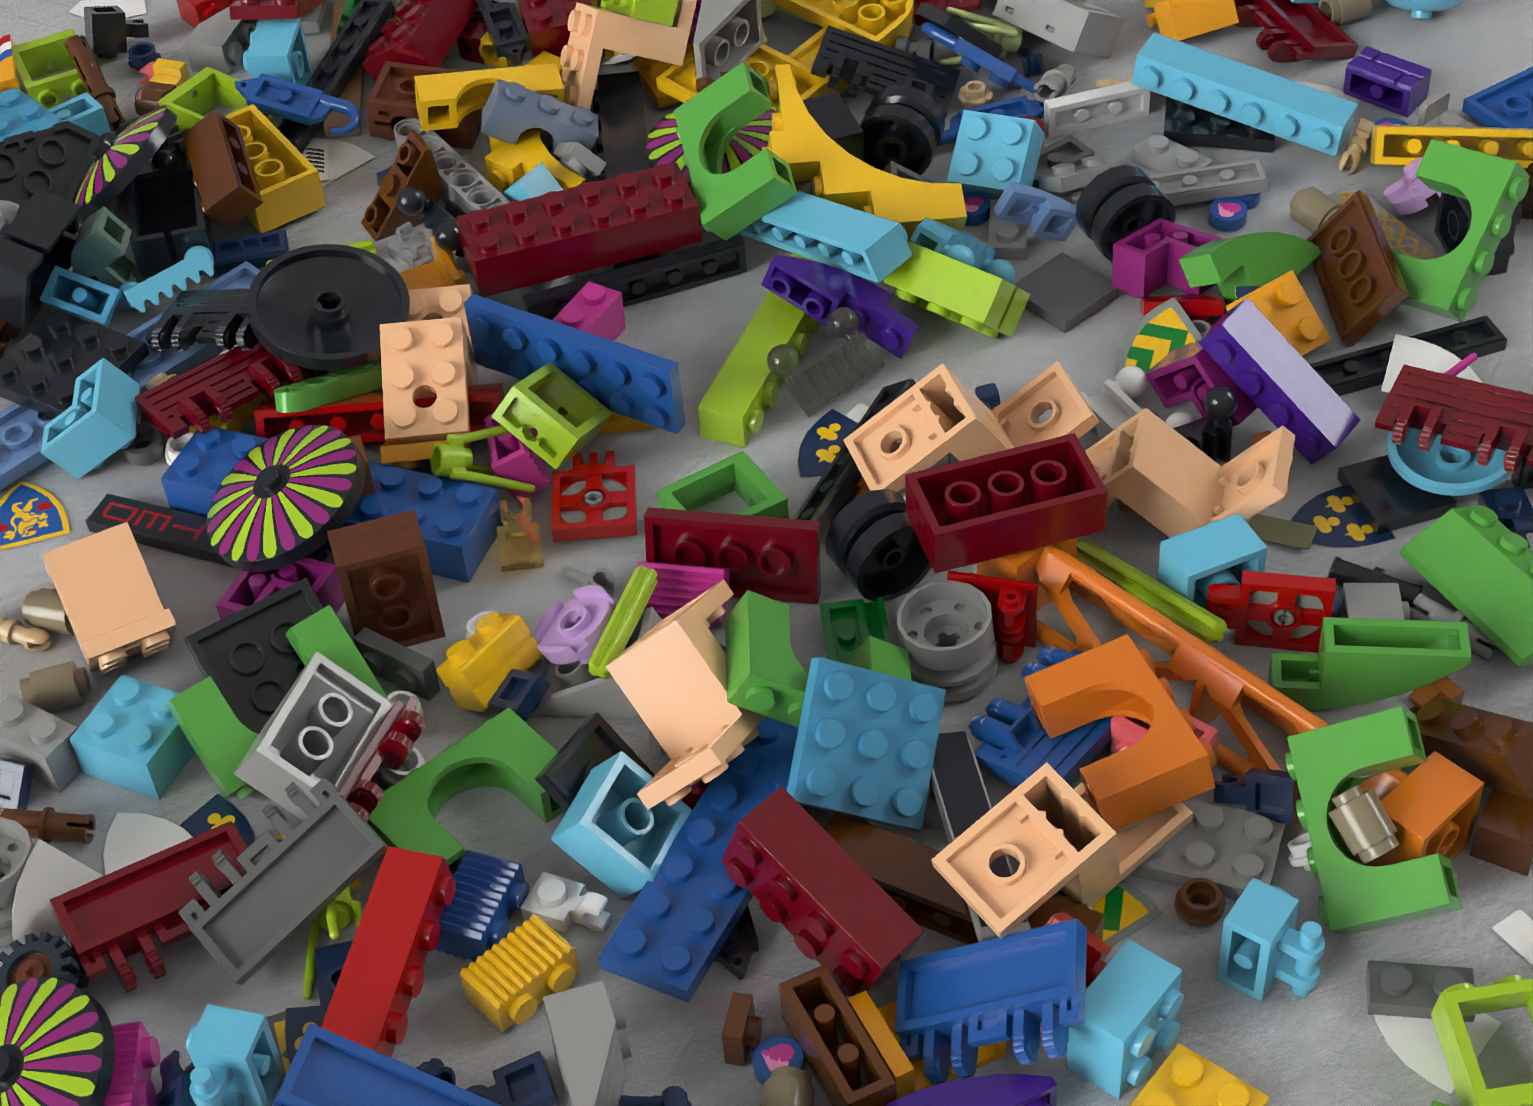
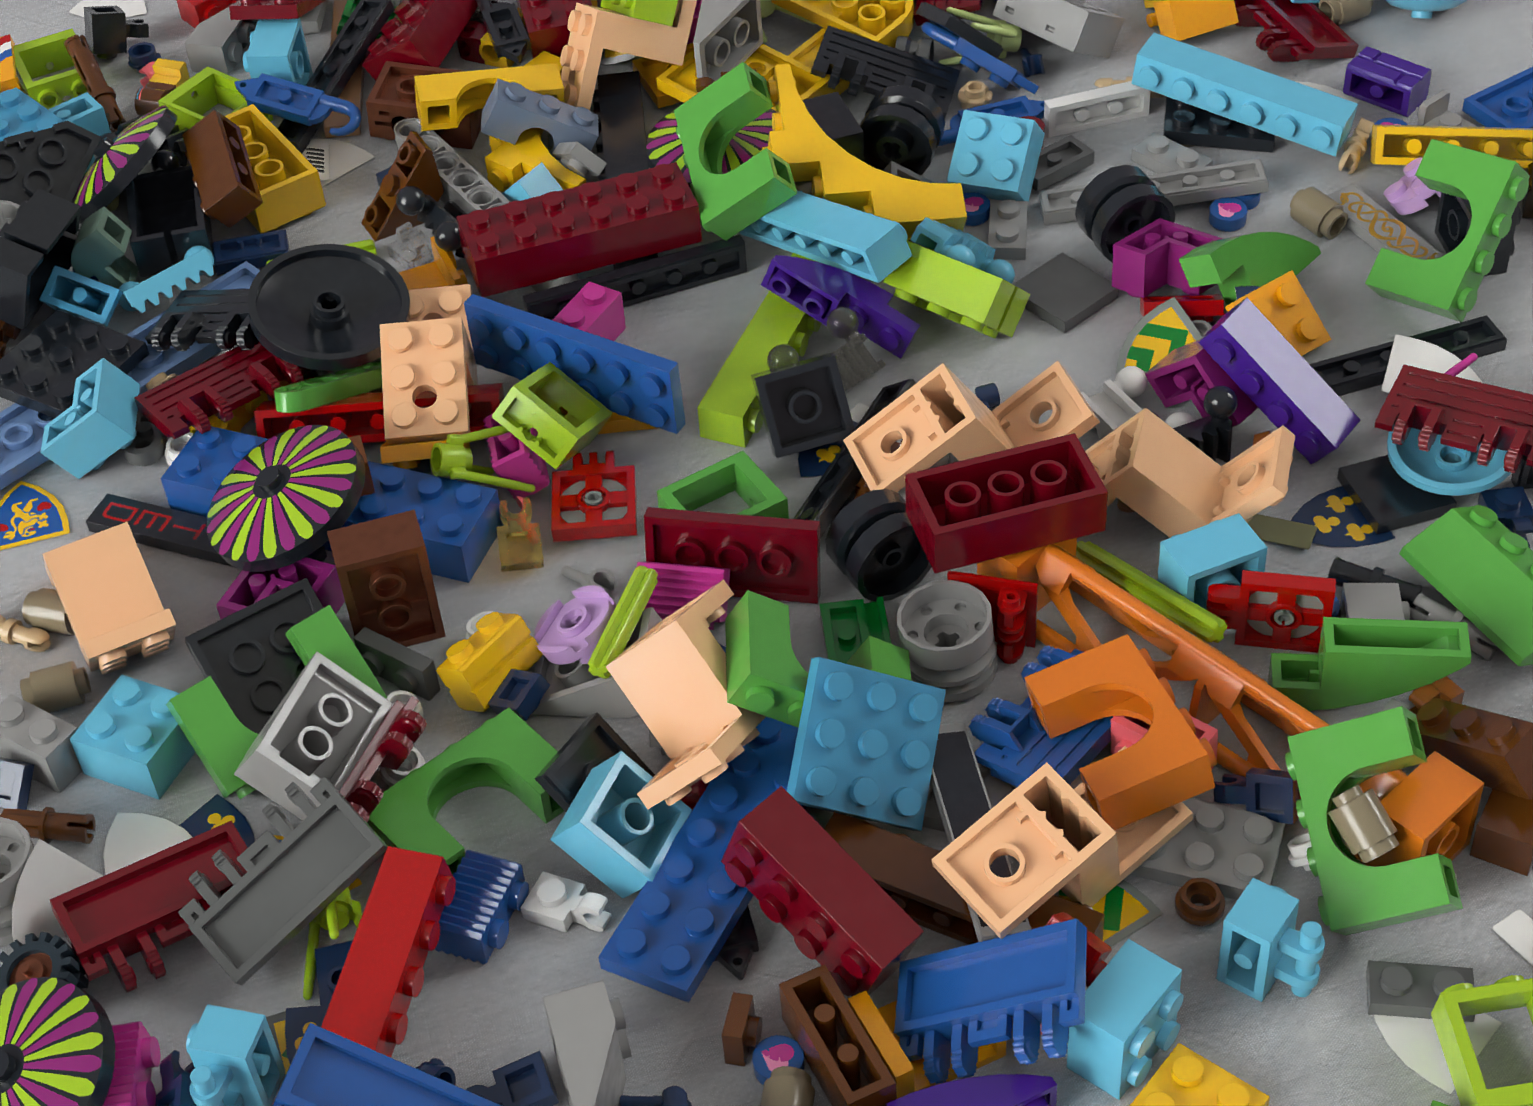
yellow brick [460,914,579,1032] -> none
medium blue slope [993,181,1078,241] -> none
light grey pin [1033,63,1077,103] -> none
light grey plate [1038,156,1120,193] -> none
reddish brown tile [1307,190,1410,347] -> none
none -> black brick [751,353,855,458]

